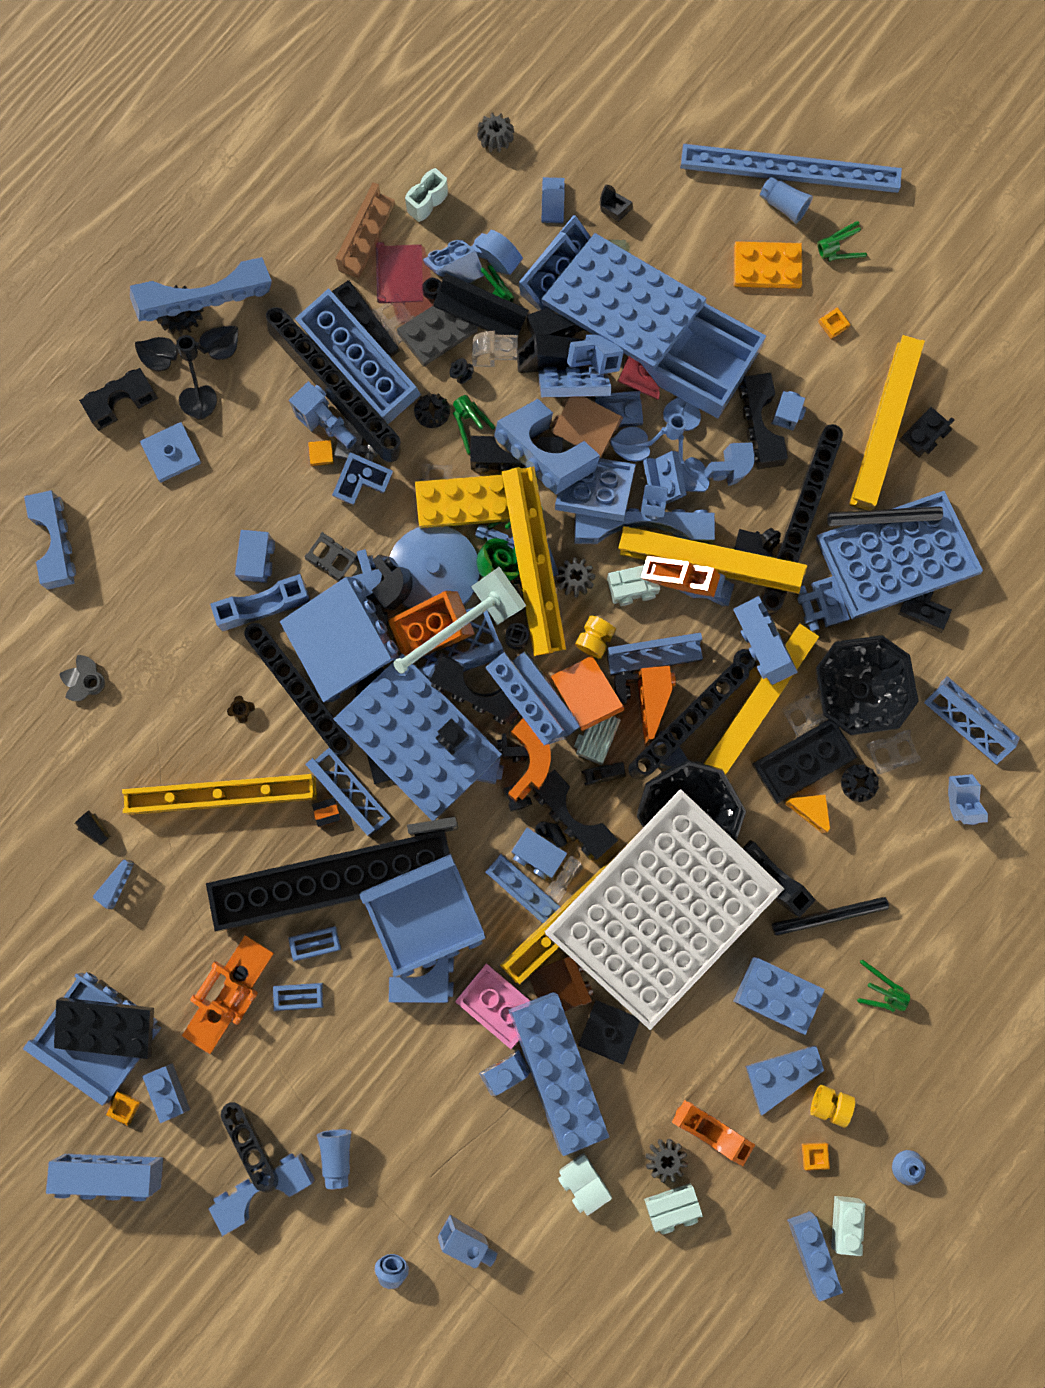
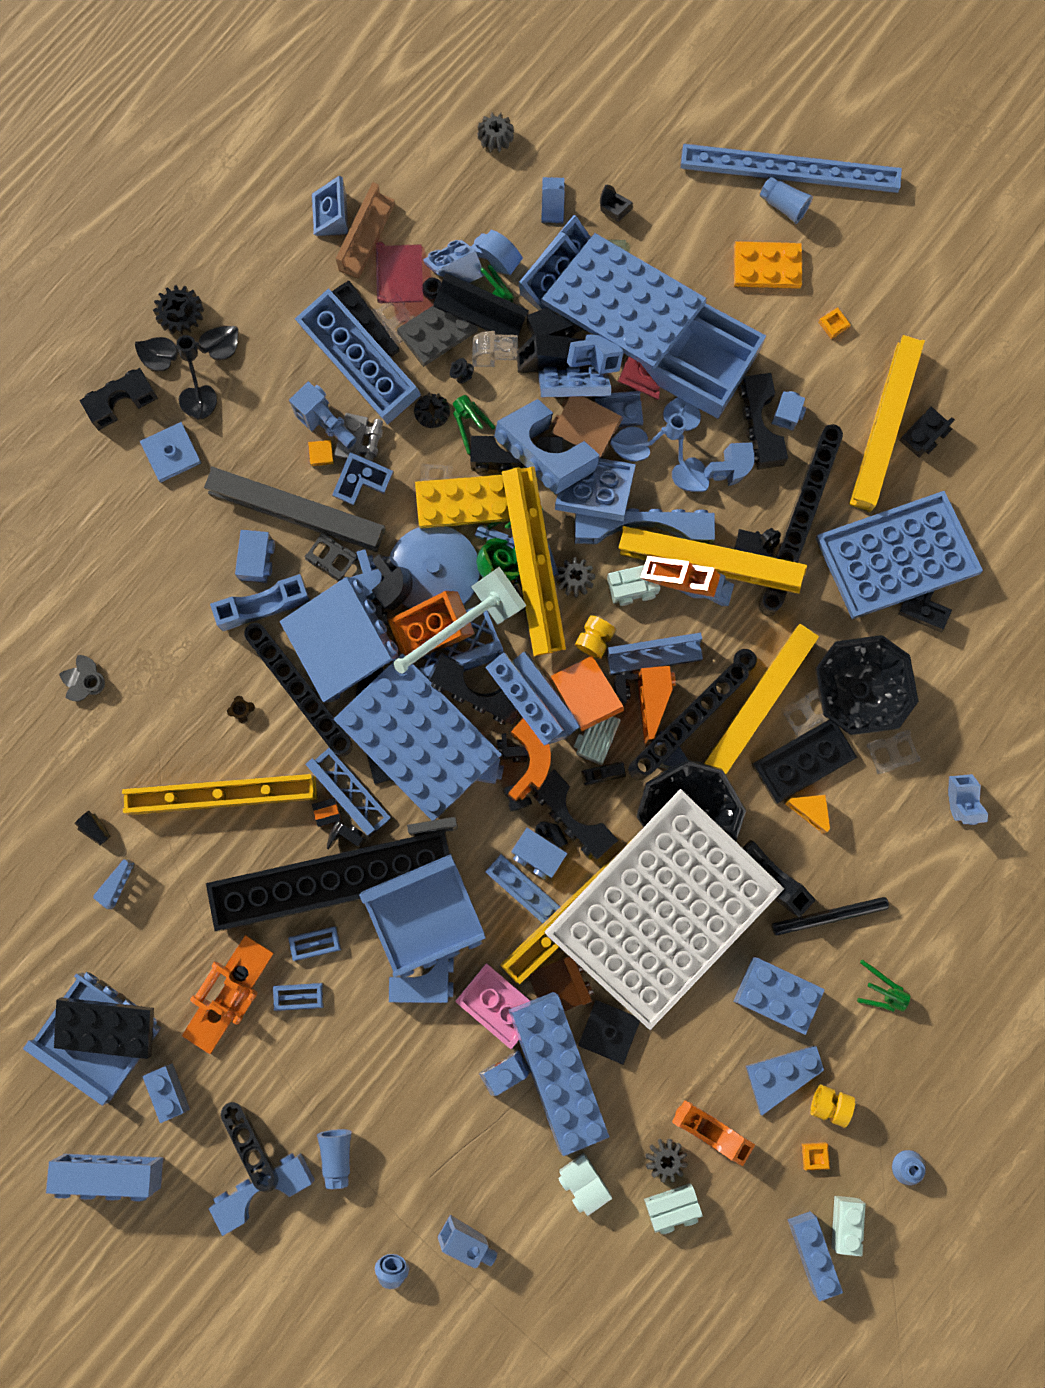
medium blue arch [24,490,76,590] -> none
light orange tile [106,1091,141,1126] -> none
medium blue arch [130,257,272,322] -> none
black beam [266,307,401,462] -> none
light aqua brick [405,168,448,222] -> none
black brick [435,718,469,755] -> none
black wheel [505,623,529,650] -> none
clear piece [545,856,583,903] -> none
medium blue bracket [641,485,668,519] -> none
medium blue bracket [643,451,687,504] -> none
medium blue wedge [733,596,798,685] -> none
medium blue plate [797,576,850,632] -> none
green plant [817,221,867,262] -> none
black axle [827,506,943,526] -> none
black gear [841,764,879,802] -> none
medium blue fence [924,676,1020,765] -> none
none -> dark grey tile [204,466,386,552]
none -> medium blue slope [312,176,348,236]
none -> black plate [327,821,366,850]

